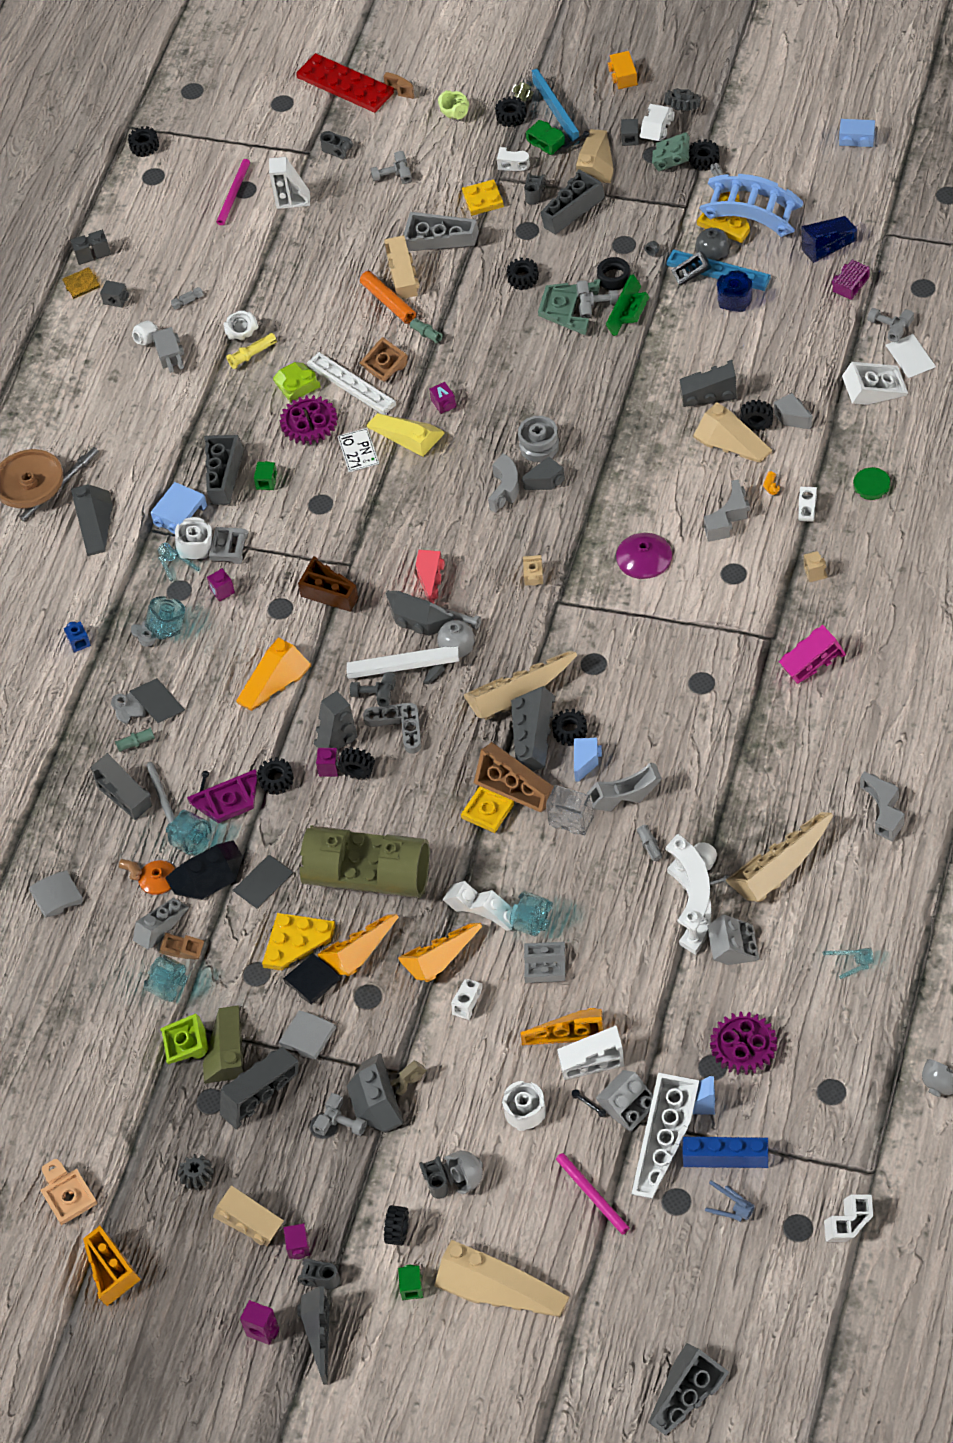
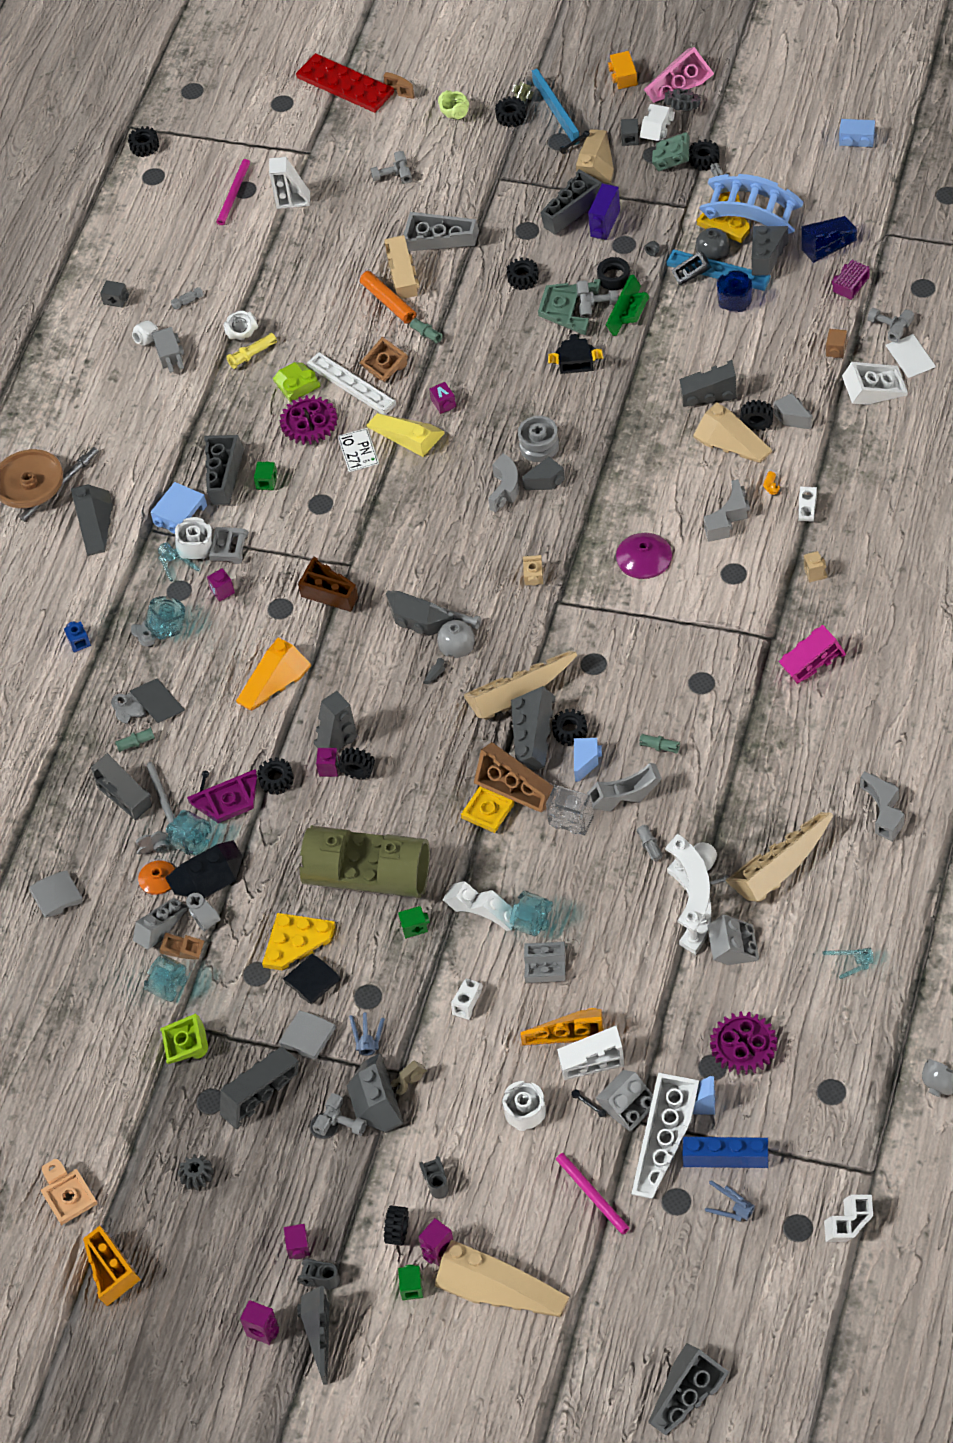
clear yellow piece [62,267,100,299] -> none
dark grey piece [71,229,111,265] -> none
medium nougat arm [119,859,142,880] -> none
olive wedge [203,1005,245,1084] -> none
tan wedge [213,1185,284,1247] -> none
dark grey sticker [232,855,294,909] -> none
light orange wedge [317,914,399,976] -> none
dark grey piece [320,131,353,159] -> none
white tile [347,647,459,679] -> none
dark grey bar [350,672,396,707] -> none
light grey beam [363,703,422,754] -> none
light orange wedge [398,923,482,982] -> none
coral slope [416,550,445,604] -> none
light grey cylinder [443,1150,483,1194] -> none
yellow plate [462,179,504,216] -> none
white leg [497,147,530,171] -> none
dark grey piece [524,173,546,205] -> none
green brick [526,120,565,155] -> none
green tile [853,467,890,500] -> none
none -> light grey plate [136,831,170,854]
none -> light grey piece [186,893,221,932]
none -> sand blue plant [349,1012,385,1056]
none -> green brick [398,906,430,939]
none -> magenta brick [418,1218,453,1267]
none -> torso [548,334,604,374]
none -> dark purple brick [588,183,620,240]
none -> sand green pin [639,733,680,754]
none -> bright pink wedge [643,47,714,103]
none -> dark grey wedge [751,225,788,275]
none -> medium nougat brick [826,328,847,358]

